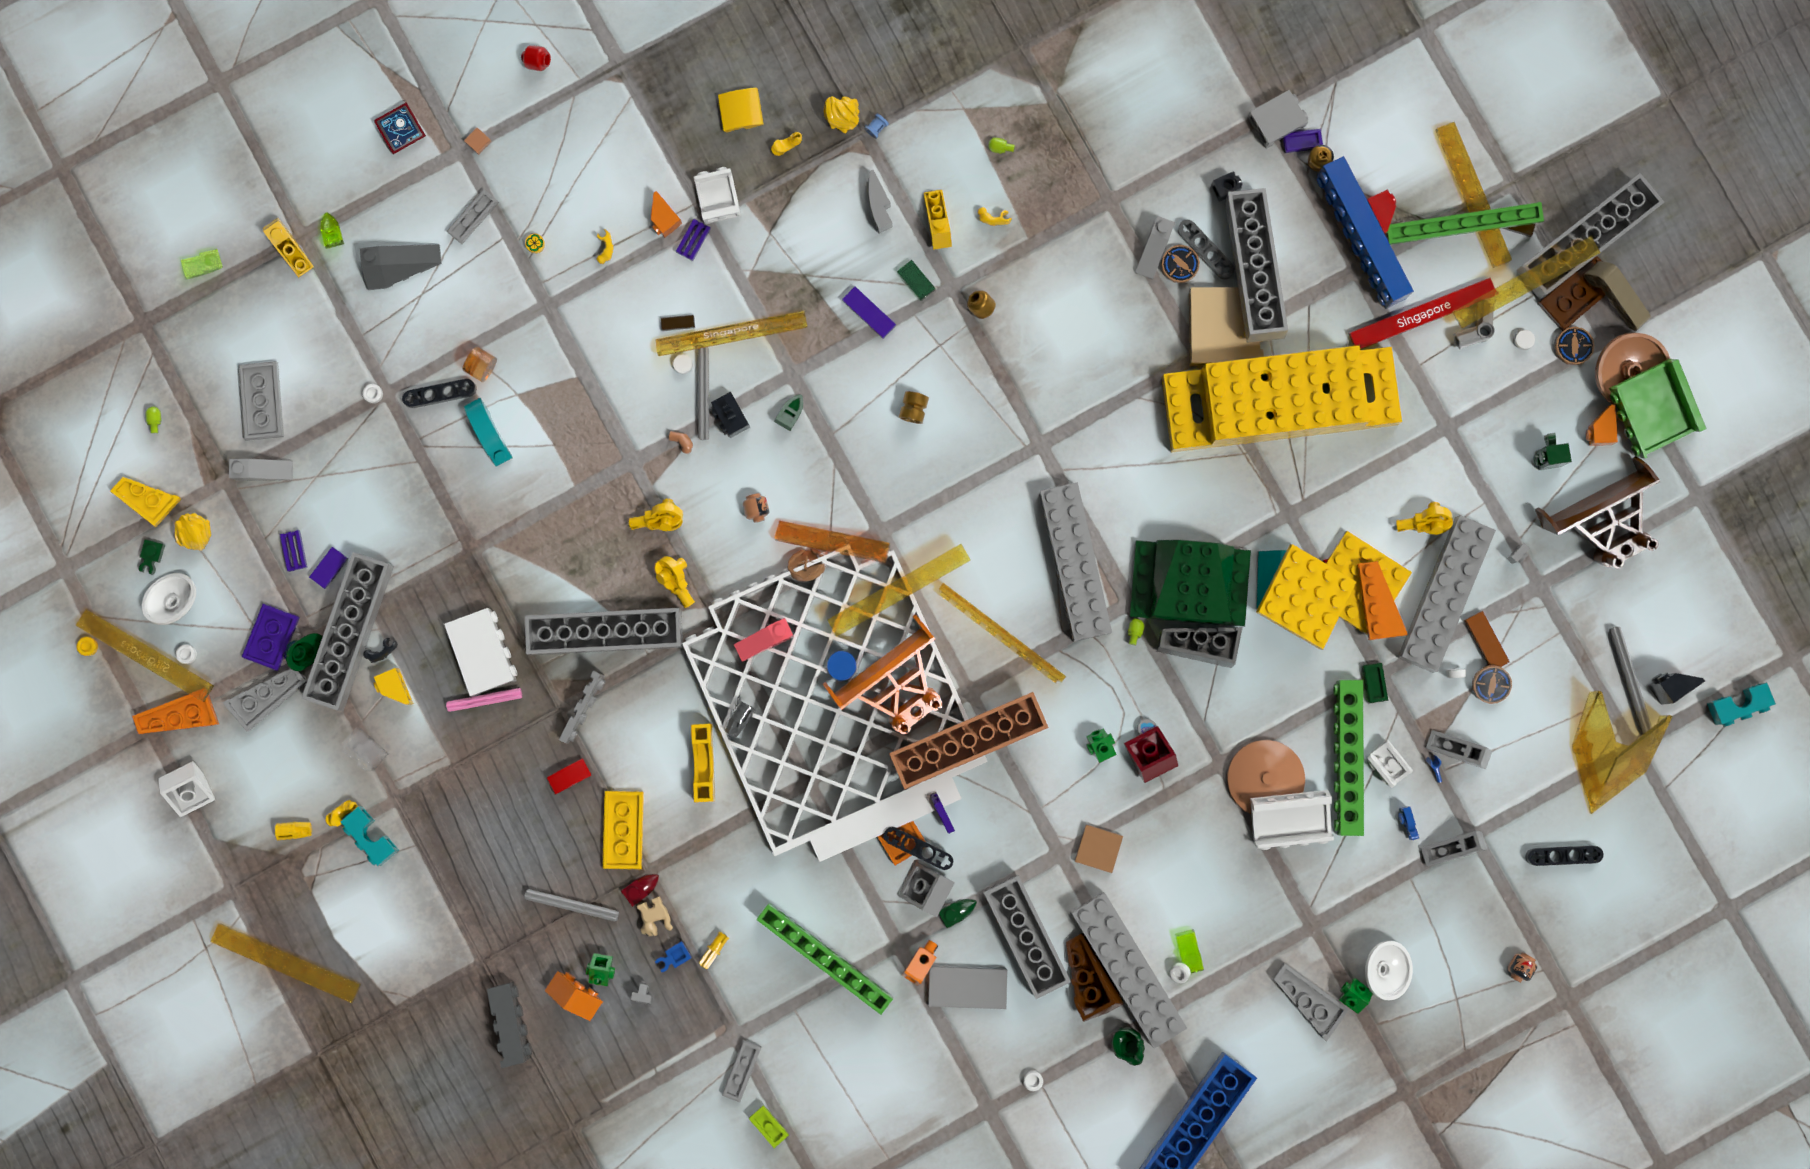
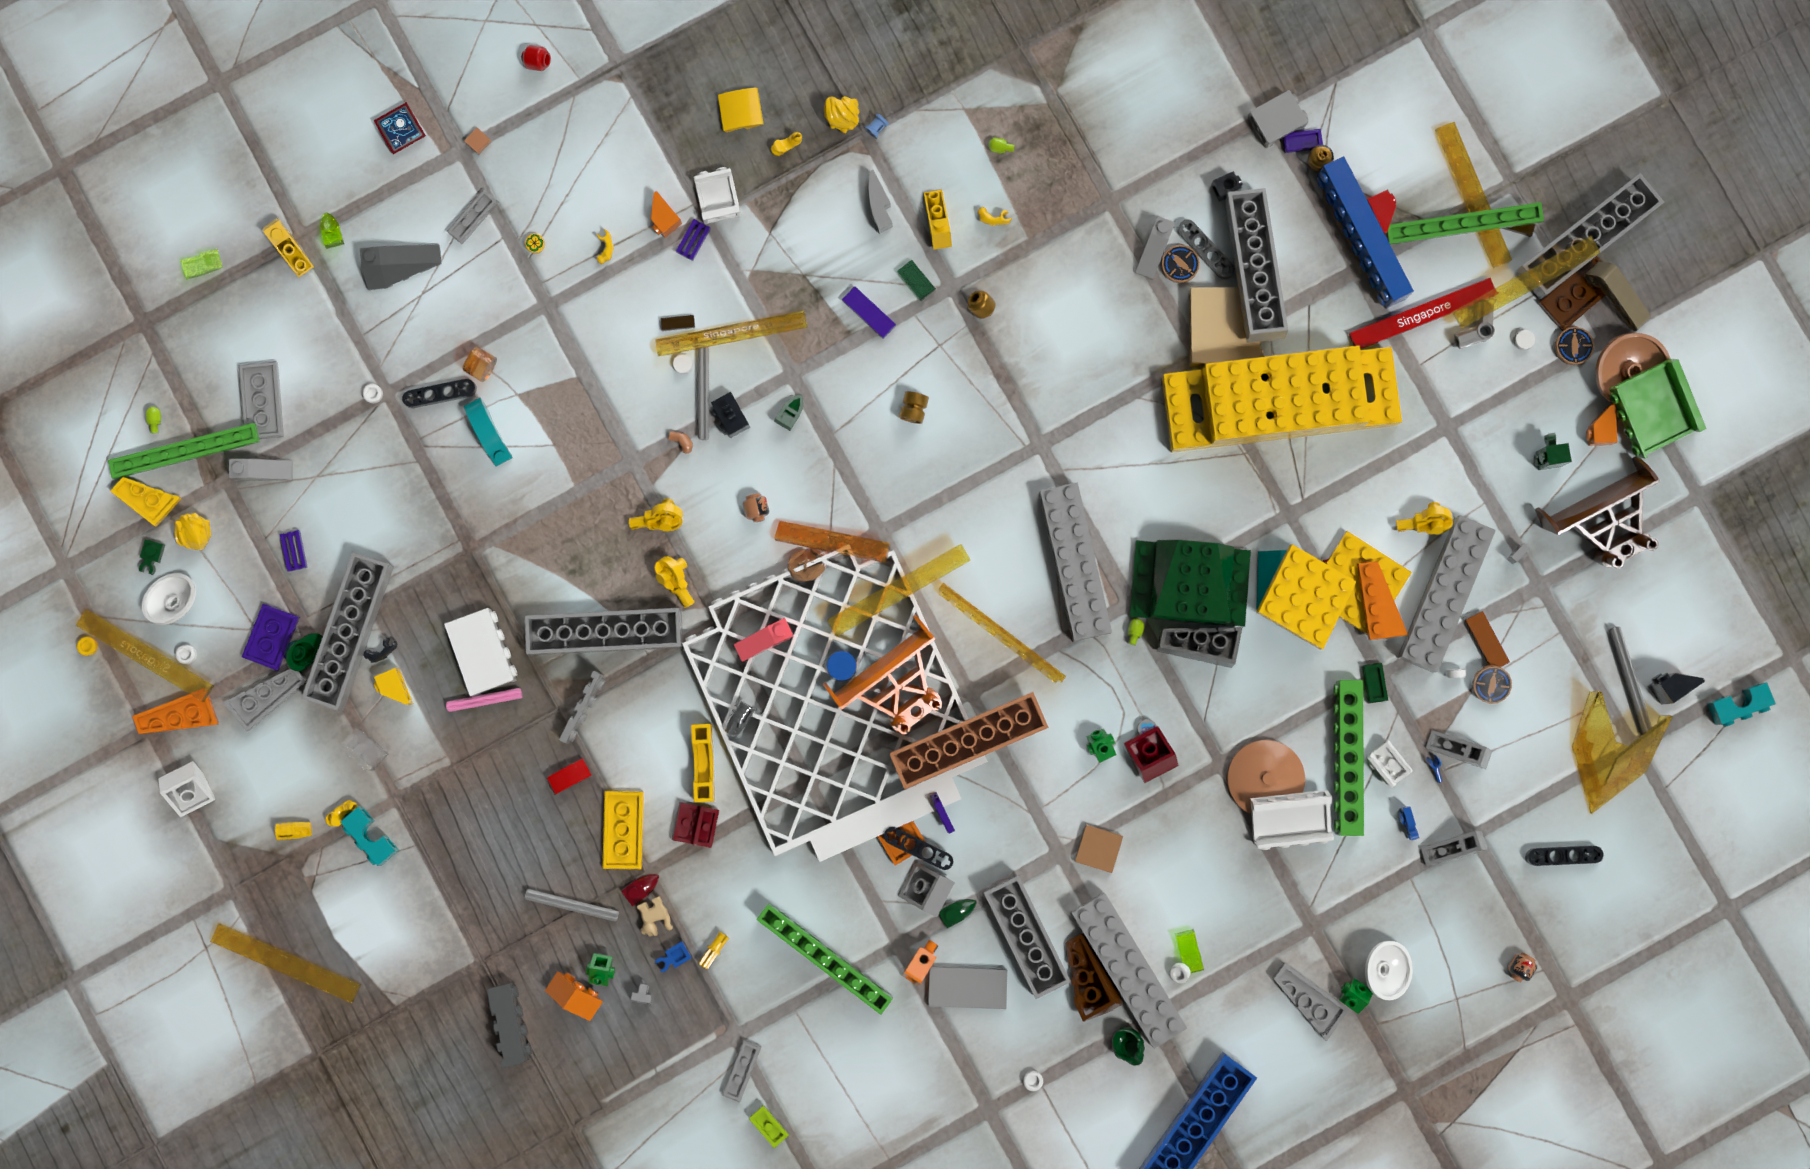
dark purple tile [309,547,349,589] -> none
none -> bright green plate [108,423,260,479]
none -> dark red slope [672,802,719,848]

